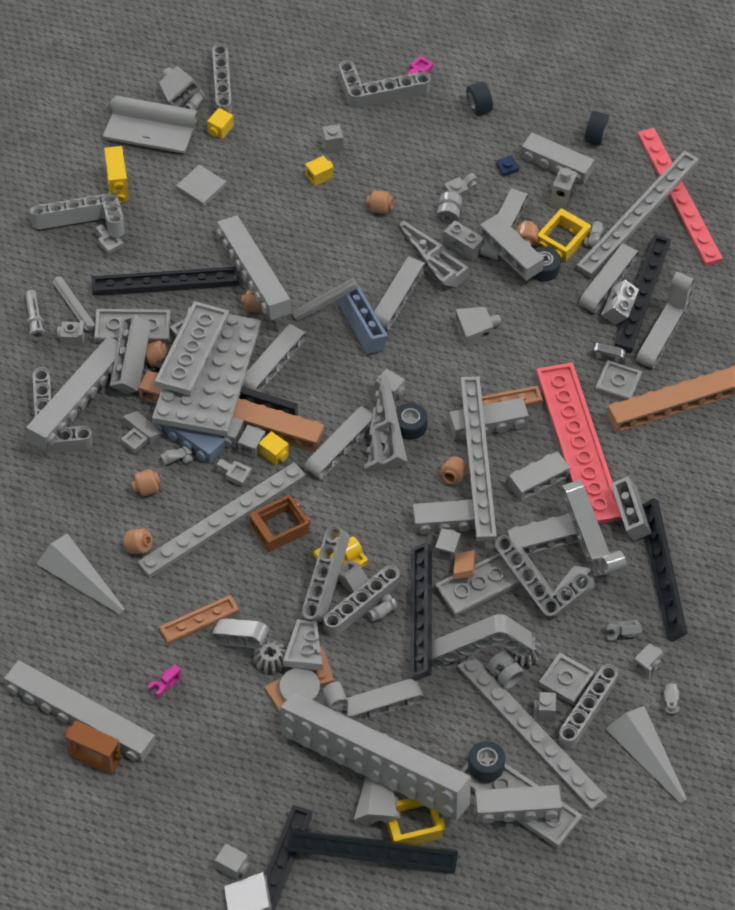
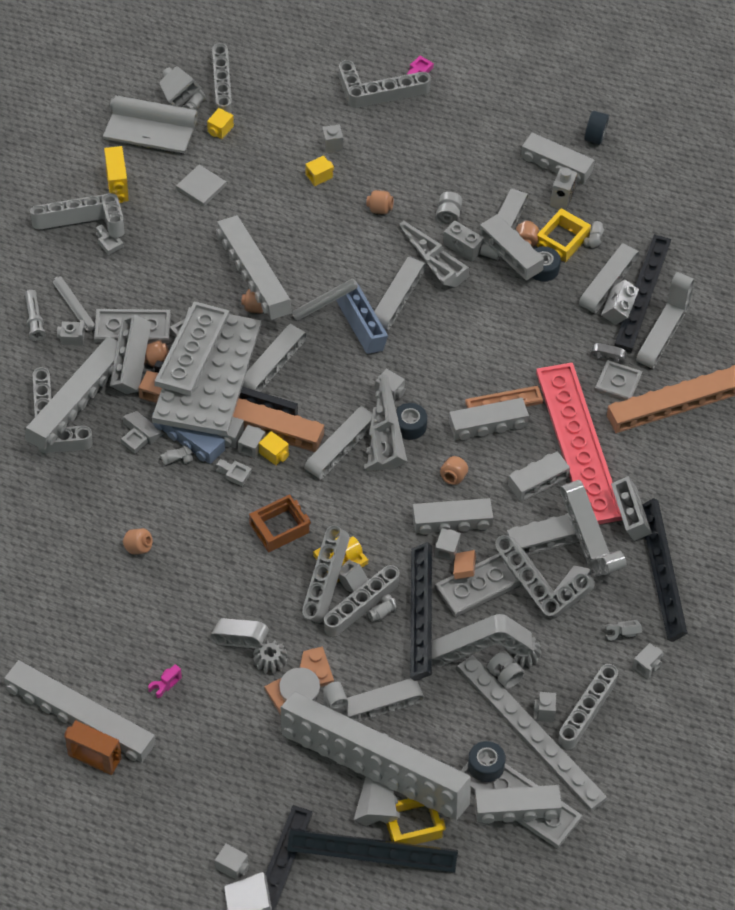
light grey wedge [37,534,125,616] -> none
black plate [91,266,239,295] -> none
nougat head [131,469,161,497] -> none
light grey plate [137,462,306,578] -> none
nougat tile [159,595,240,645] -> none
light grey wing [283,619,323,670] -> none
light grey plate [444,173,477,196] -> none
light grey torso [455,307,501,347] -> none
light grey plate [460,376,496,541] -> none
black wheel [466,81,493,115] -> none
dark blue plate [496,155,519,177] -> none
light grey plate [538,653,594,705] -> none
light grey plate [577,150,699,278] -> none
light grey wedge [606,706,687,805] -> none
coral plate [637,128,723,266] -> none
light grey arm [664,683,680,715] -> none

